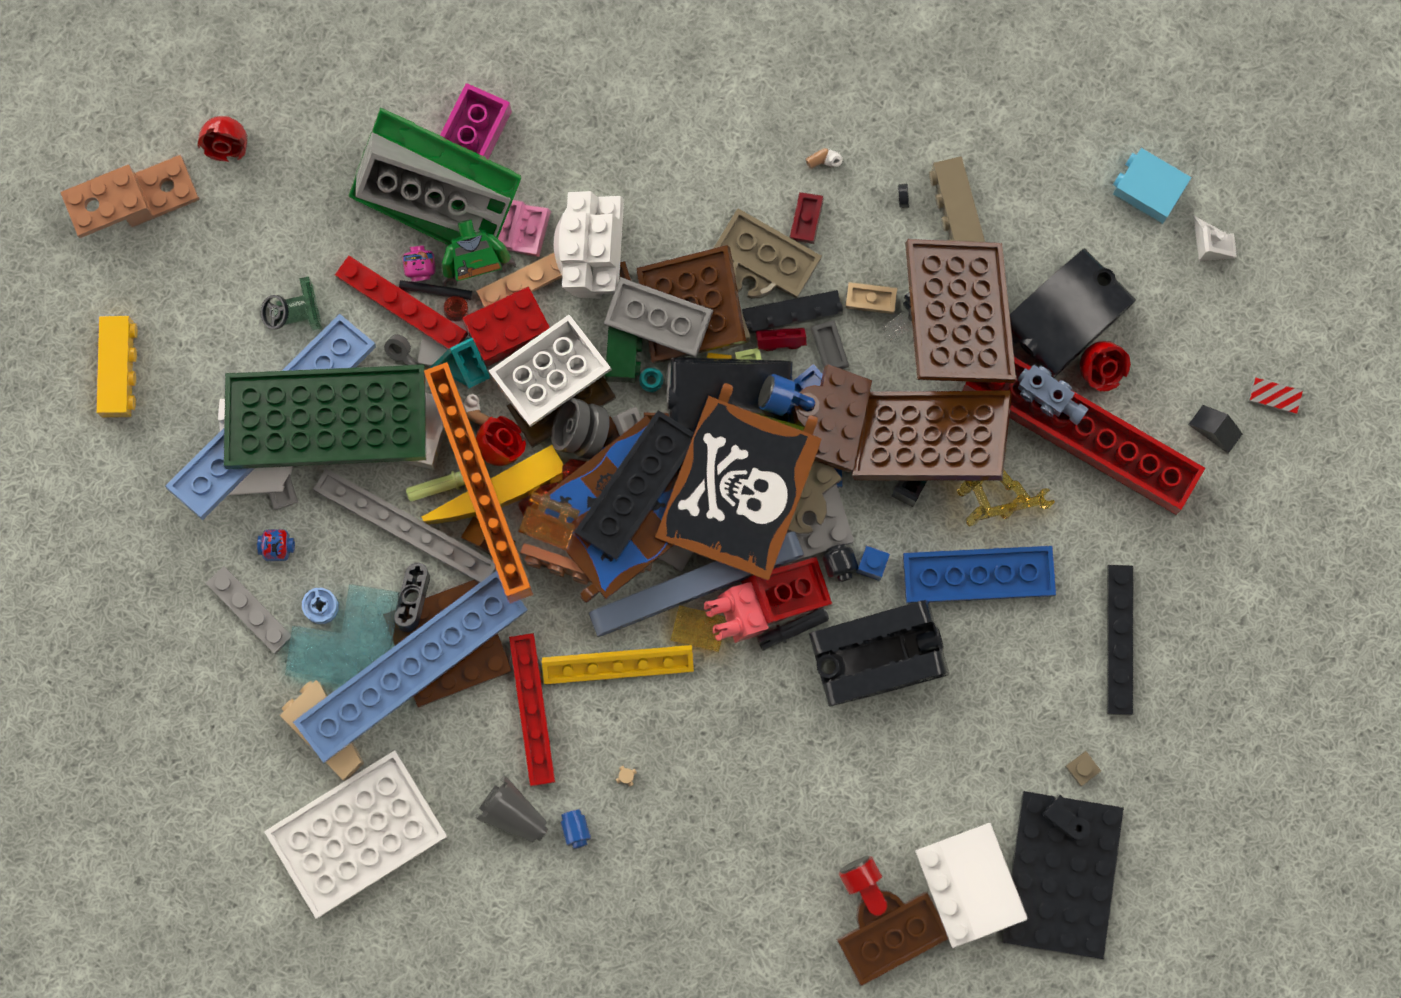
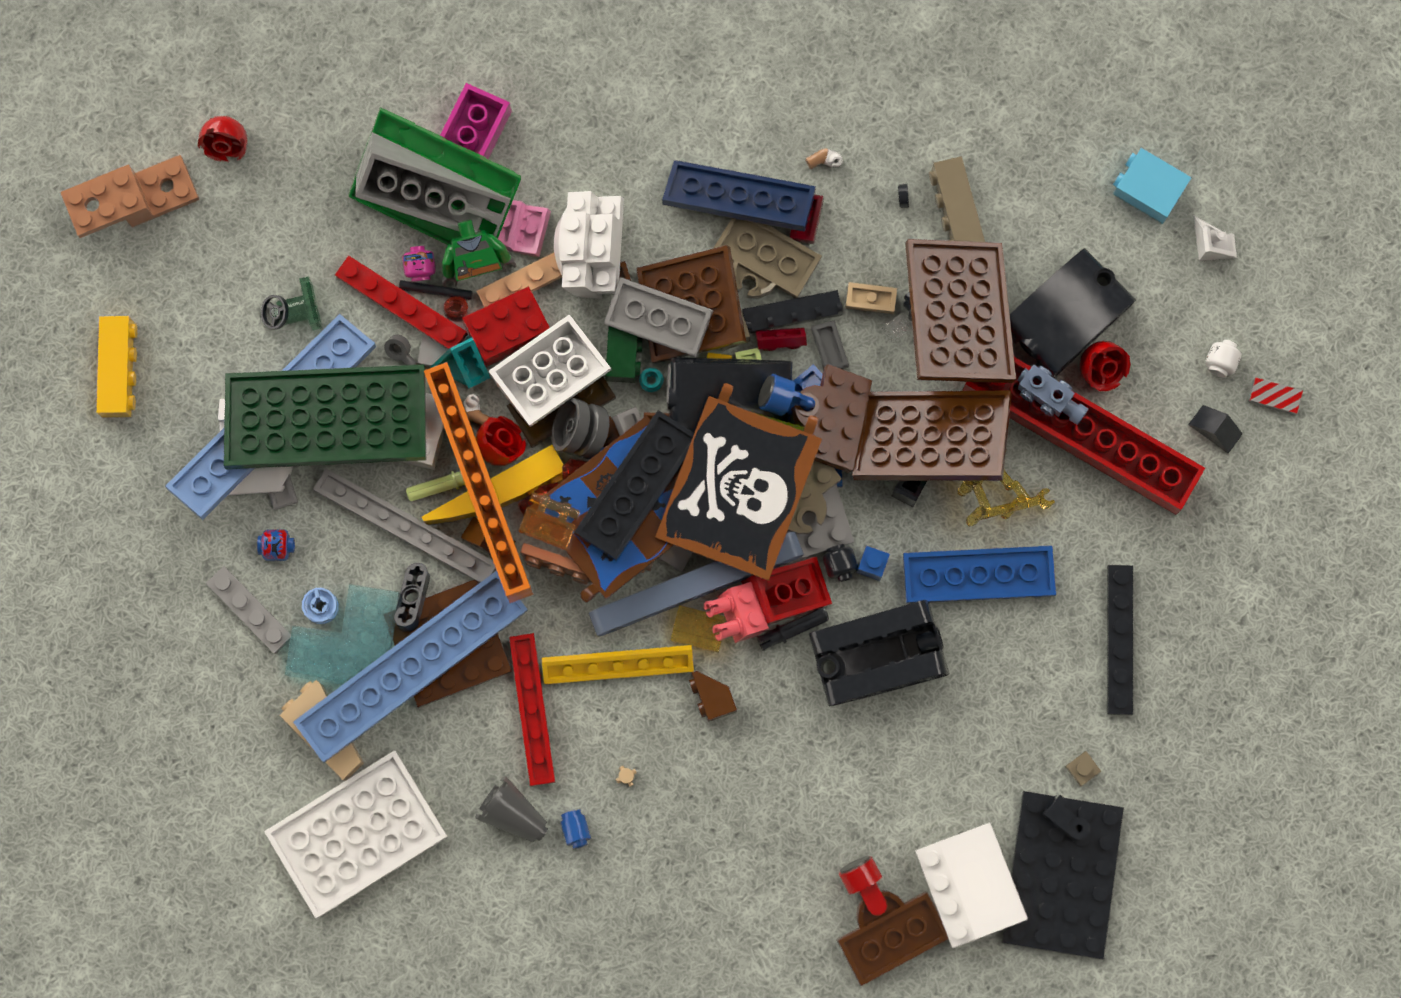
none -> dark blue plate [662,160,816,232]
none -> reddish brown slope [689,671,737,722]
none -> white head [1205,340,1242,378]

